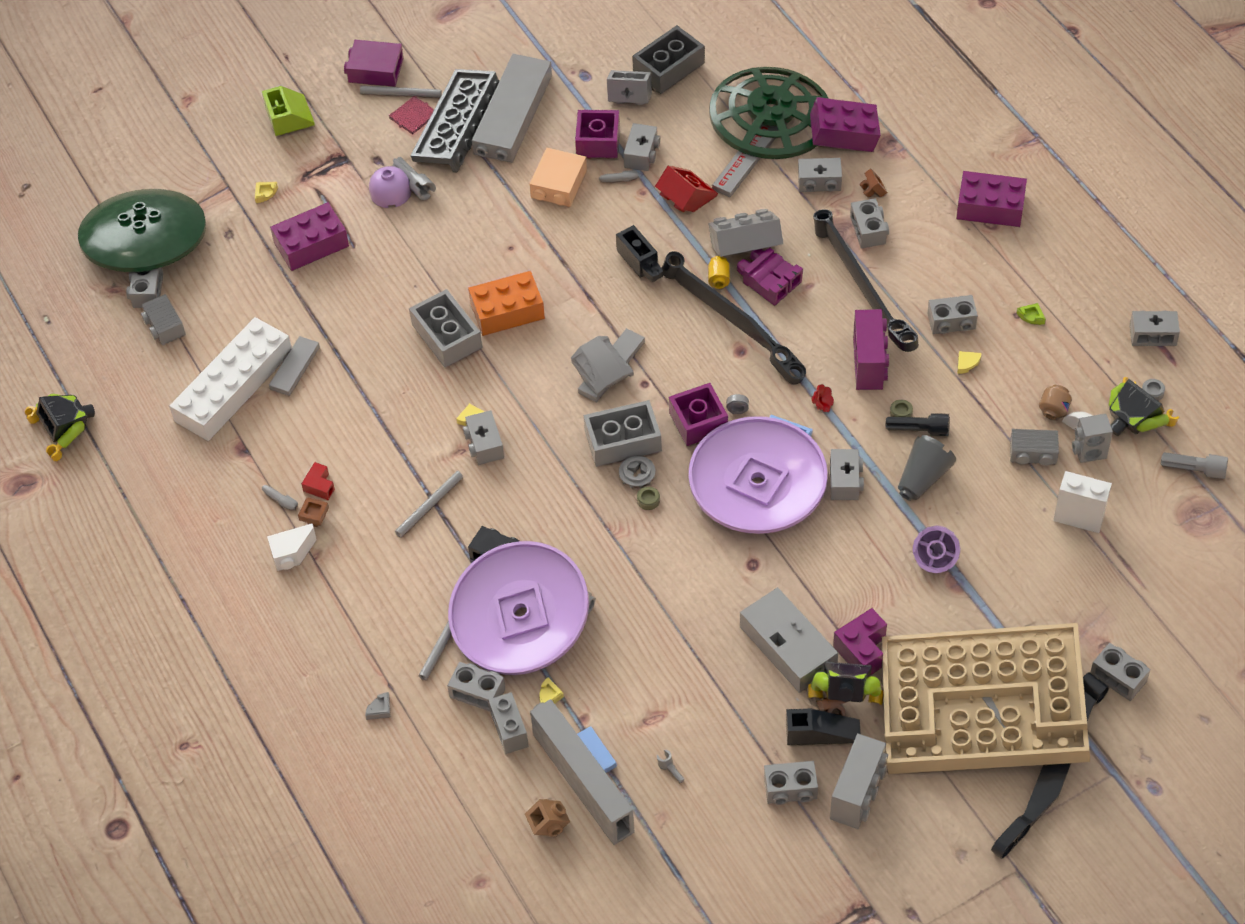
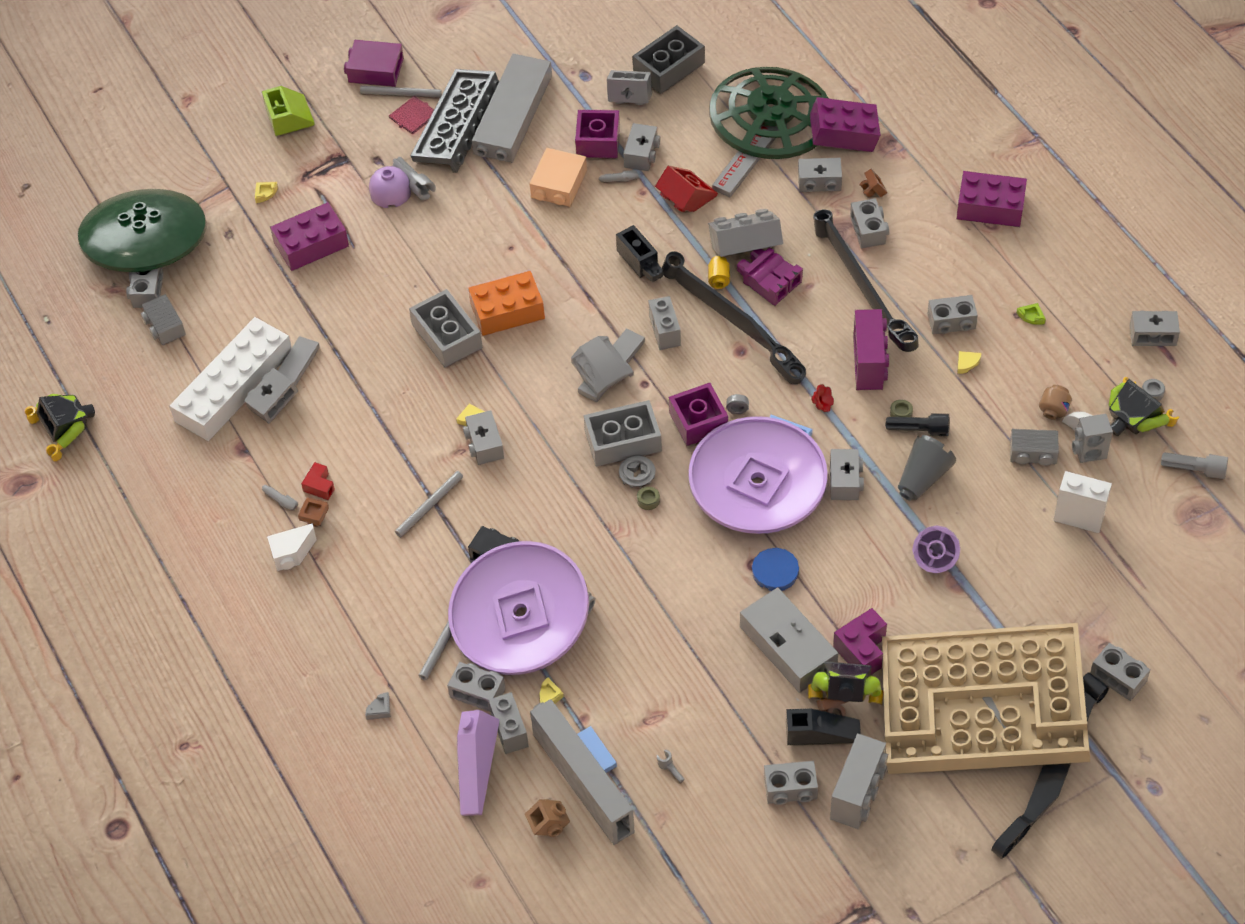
none -> light grey brick [244,367,298,424]
none -> lavender wedge [457,710,500,816]
none -> light grey brick [648,296,681,350]
none -> blue tile [752,548,799,591]

